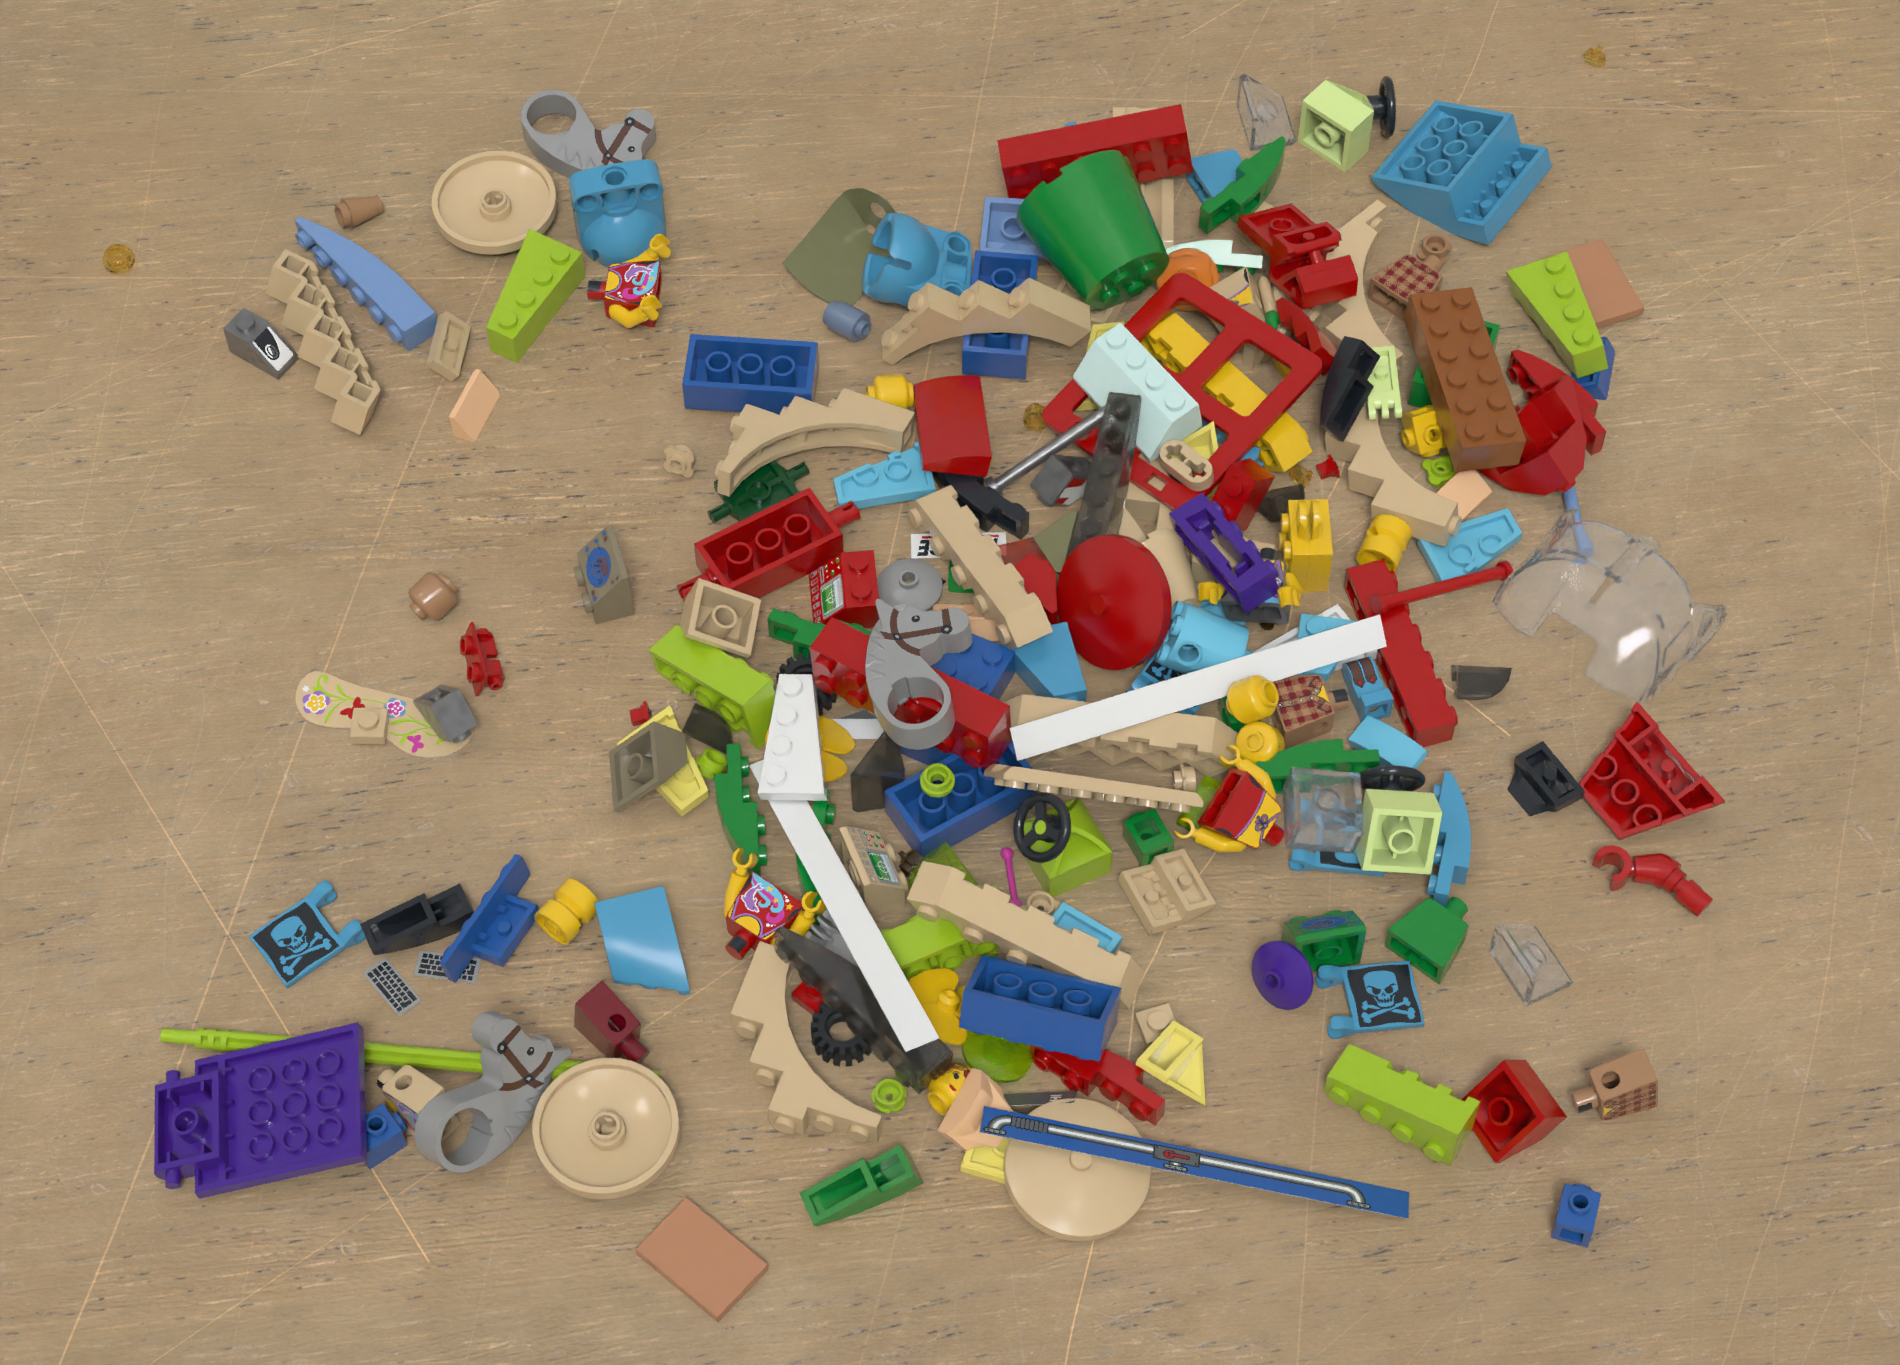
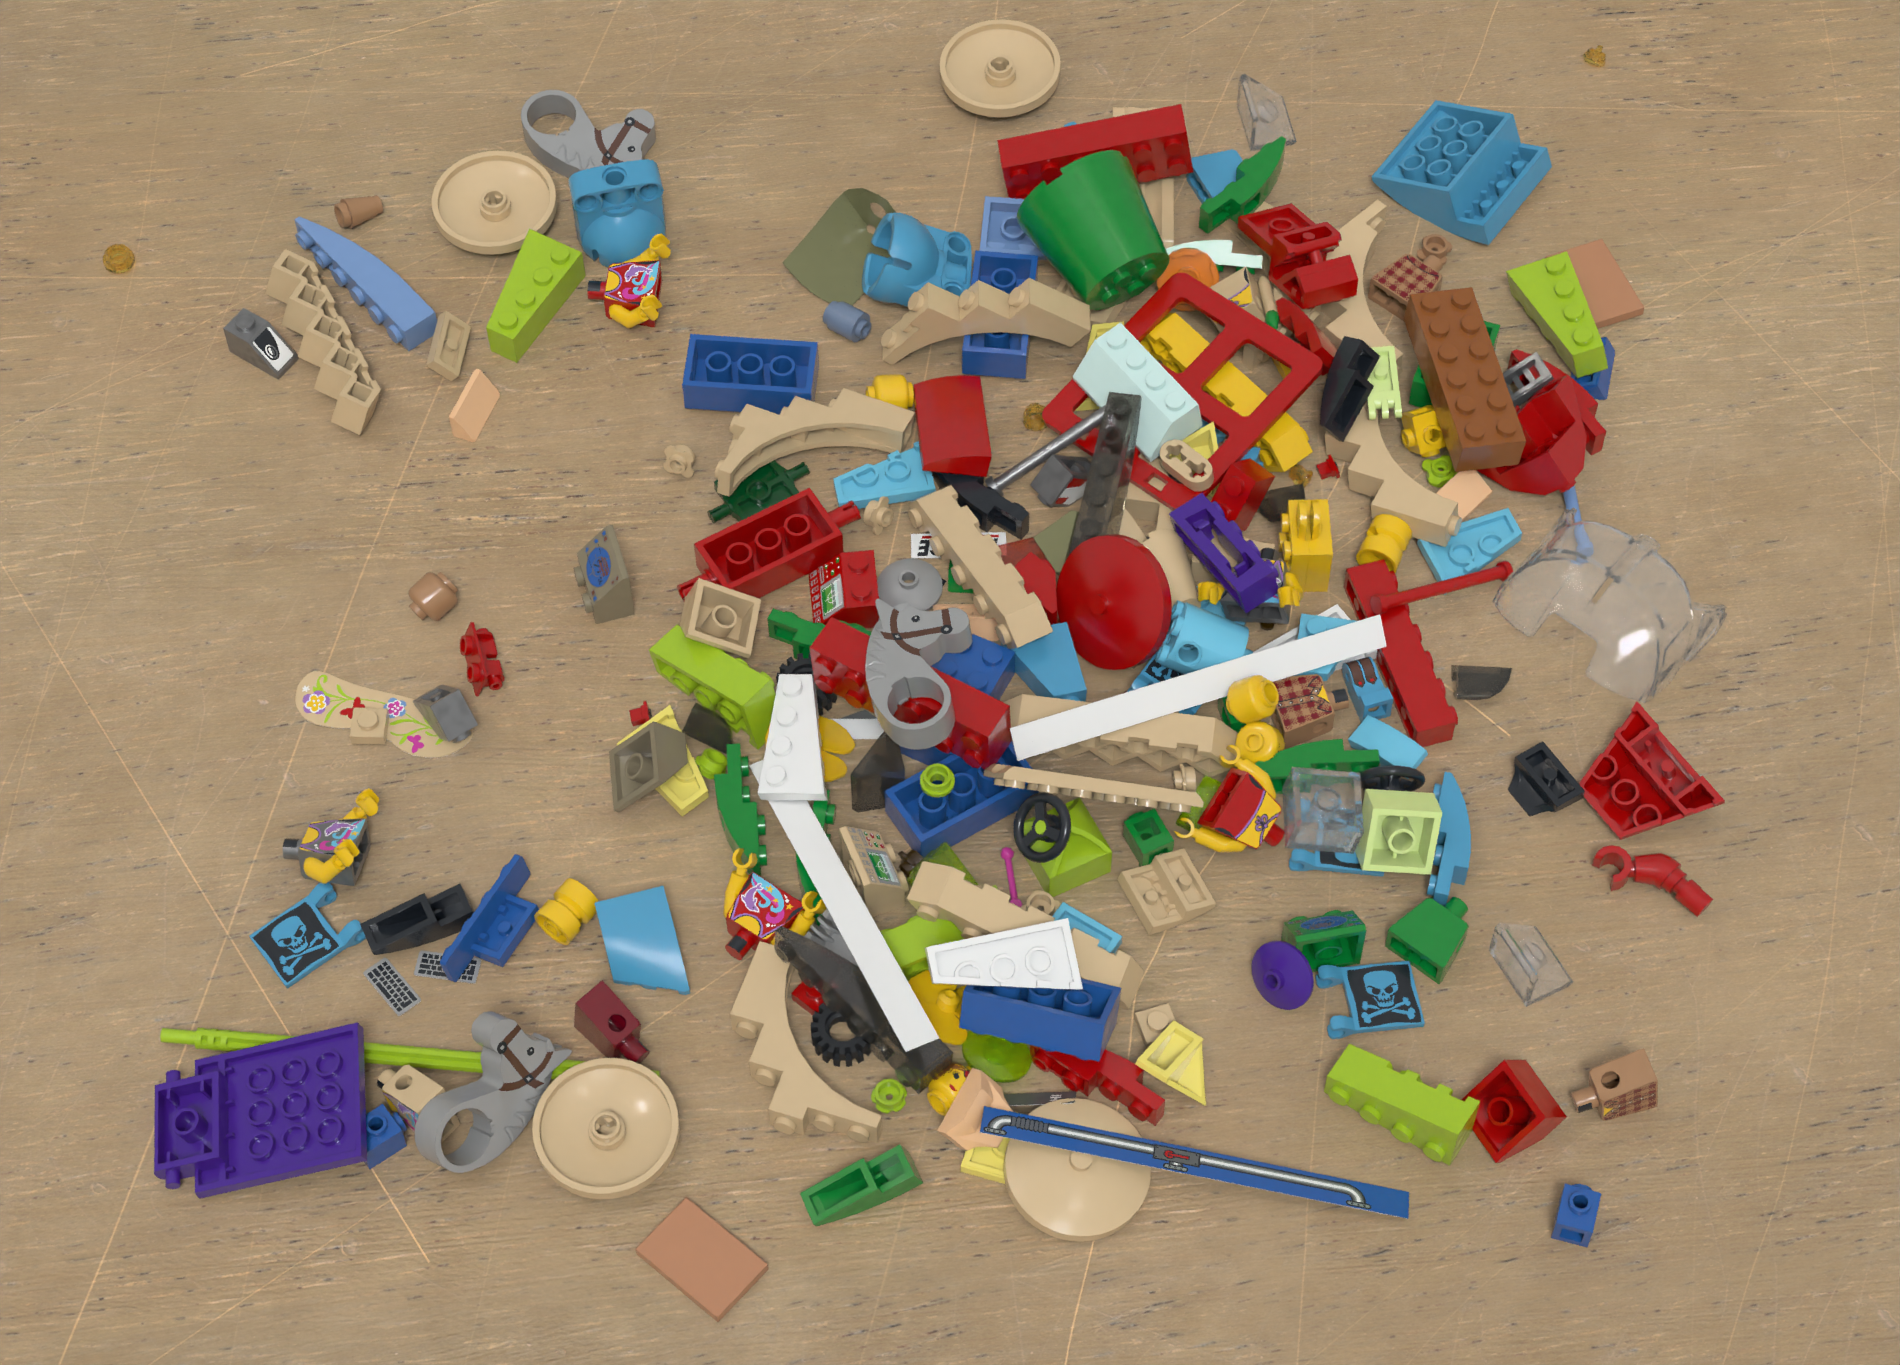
yellowish green piece [1298,76,1396,173] -> none
none -> torso [283,788,379,886]
none -> tan plate [864,496,893,535]
none -> white wing [925,918,1083,990]
none -> tan dish [940,19,1061,117]
none -> dark grey slope [1503,351,1554,407]

